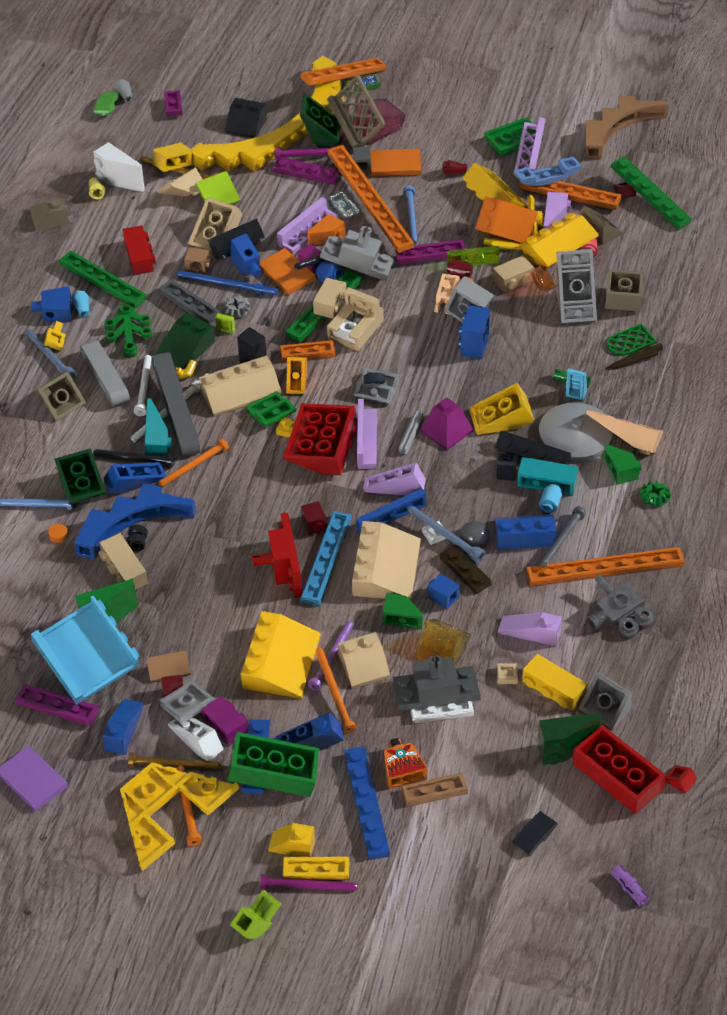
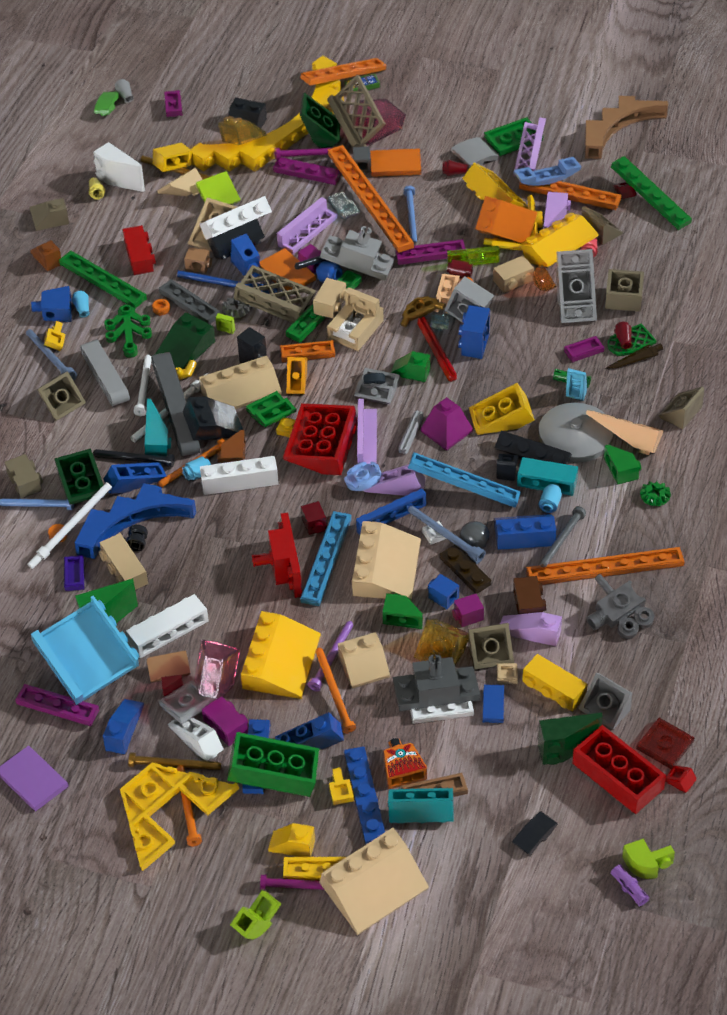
orange slope [307,214,345,246] -> none
none -> dark tan brick [5,454,43,499]
none -> white bar [27,482,112,569]
none -> dark orange slope [30,240,61,272]
none -> dark purple tile [64,555,85,591]
none -> white brick [126,594,209,658]
none -> orange tile [152,299,170,316]
none -> medium azure brick [182,456,211,481]
none -> black slope [183,396,243,441]
none -> clear pink slope [194,639,240,700]
none -> white brick [199,196,272,240]
none -> white brick [200,456,279,495]
none -> dark orange slope [217,430,246,463]
none -> clear yellow slope [218,116,267,145]
none -> dark tan fence [234,265,316,323]
none -> tan slope [320,828,429,935]
none -> yellow plate [329,768,354,805]
none -> light blue tile [344,462,382,491]
none -> teal brick [388,788,454,824]
none -> green slope [391,351,430,382]
none -> pearl gold piece [400,296,446,327]
none -> dark azure tile [408,452,520,508]
none -> red axle [417,317,457,382]
none -> clear light blue plate [430,313,449,330]
none -> light grey slope [451,137,499,168]
none -> magenta brick [452,594,484,627]
none -> dark tan slope [468,623,514,669]
none -> blue tile [483,685,504,723]
none -> reddish brown brick [513,576,546,614]
none -> magenta tile [564,336,604,363]
none -> dark red cone [614,322,632,349]
none -> lime brick [622,839,675,879]
none -> clear red tile [636,717,695,769]
none -> dark tan slope [658,386,705,429]

